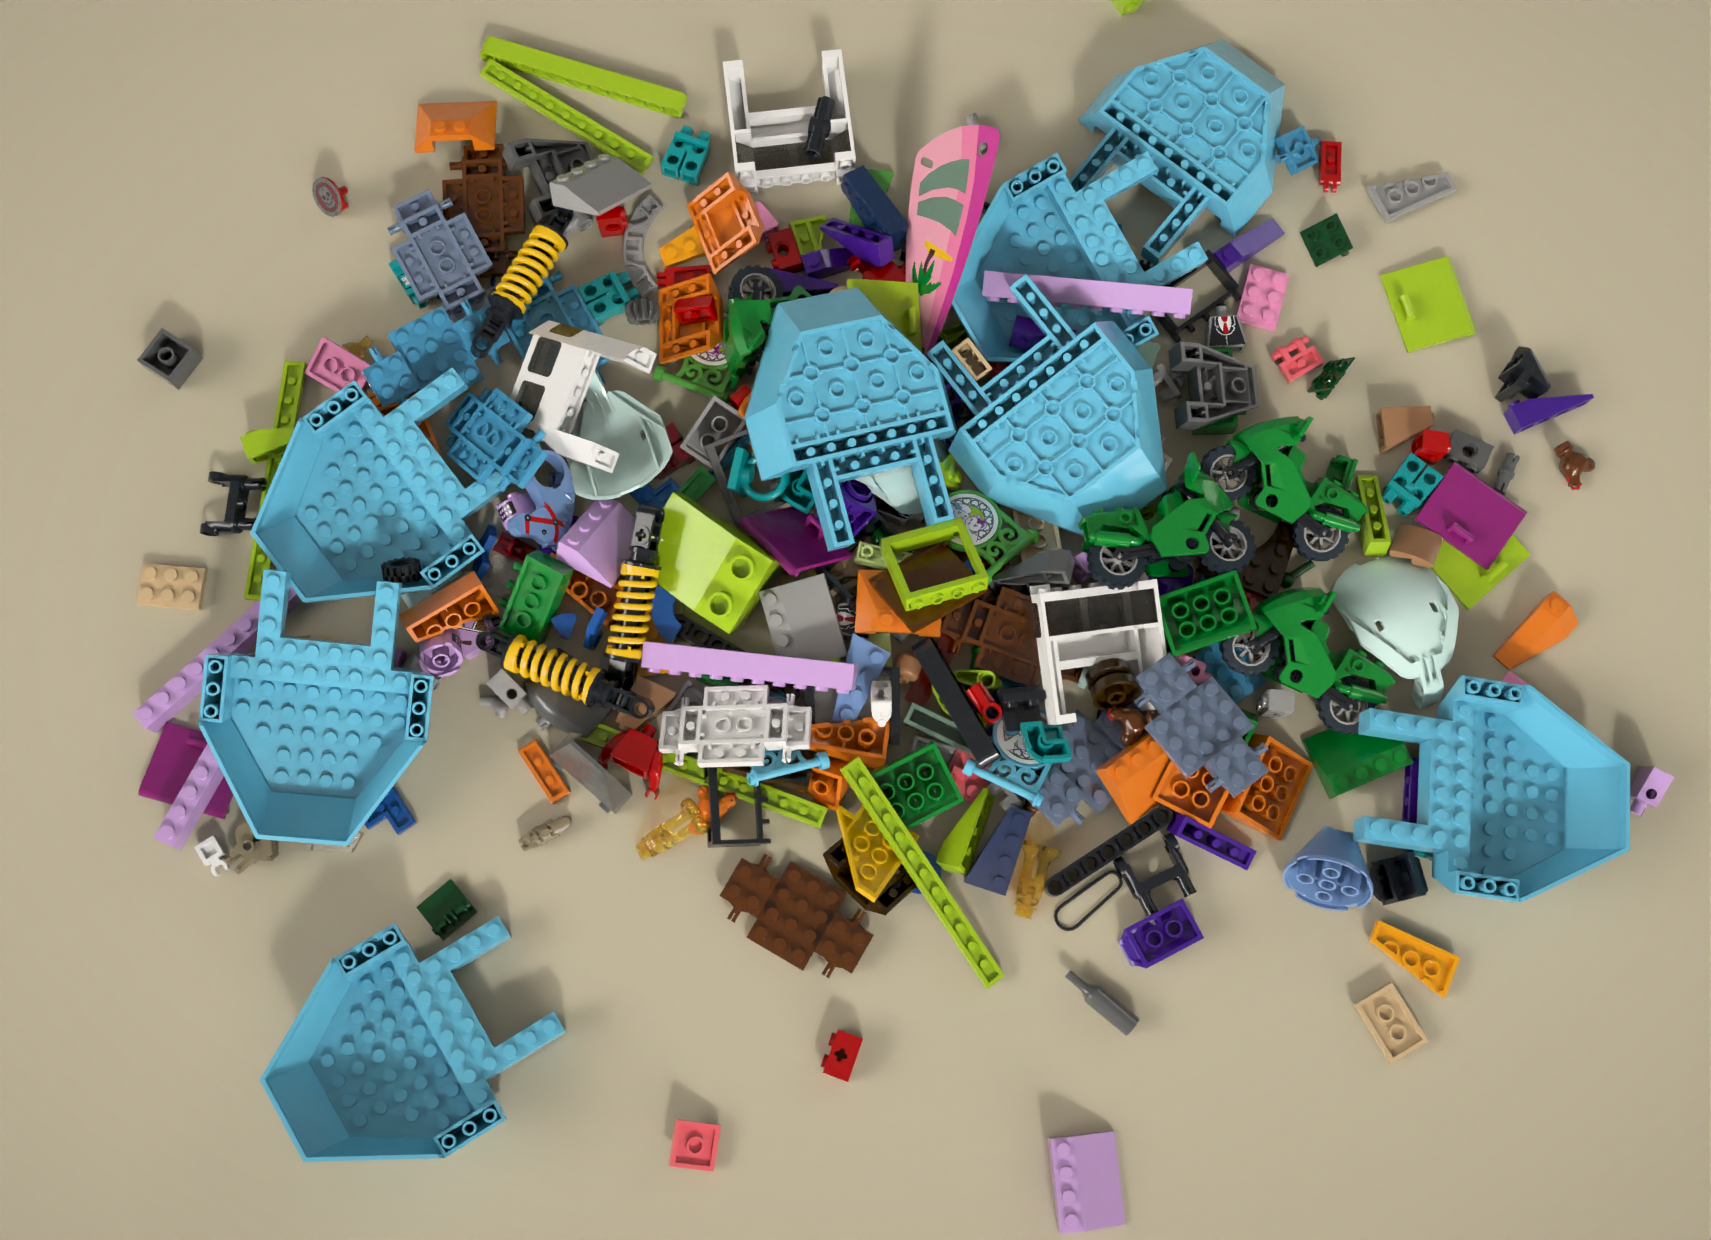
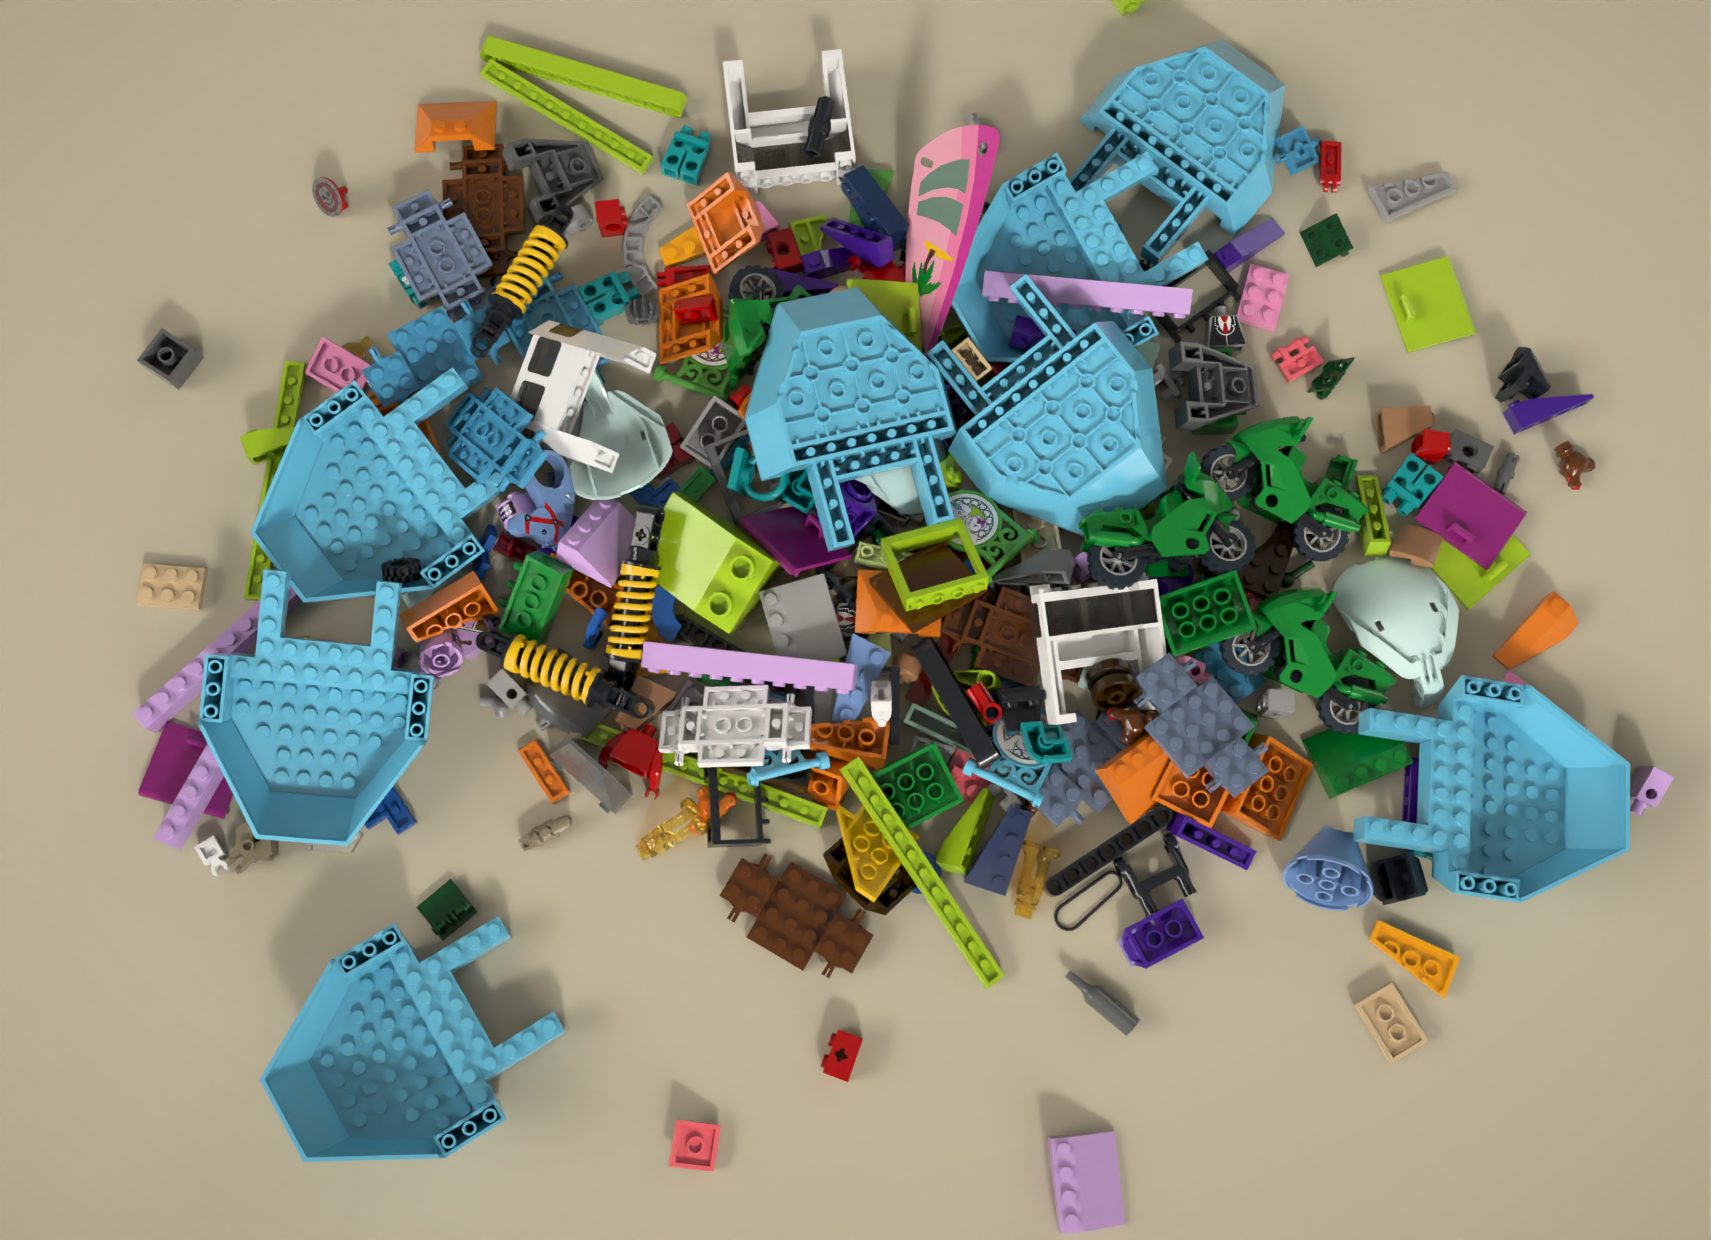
black connector [200,471,267,537] -> none
light grey slope [549,154,652,216] -> none
blue tile [551,613,577,640] -> none

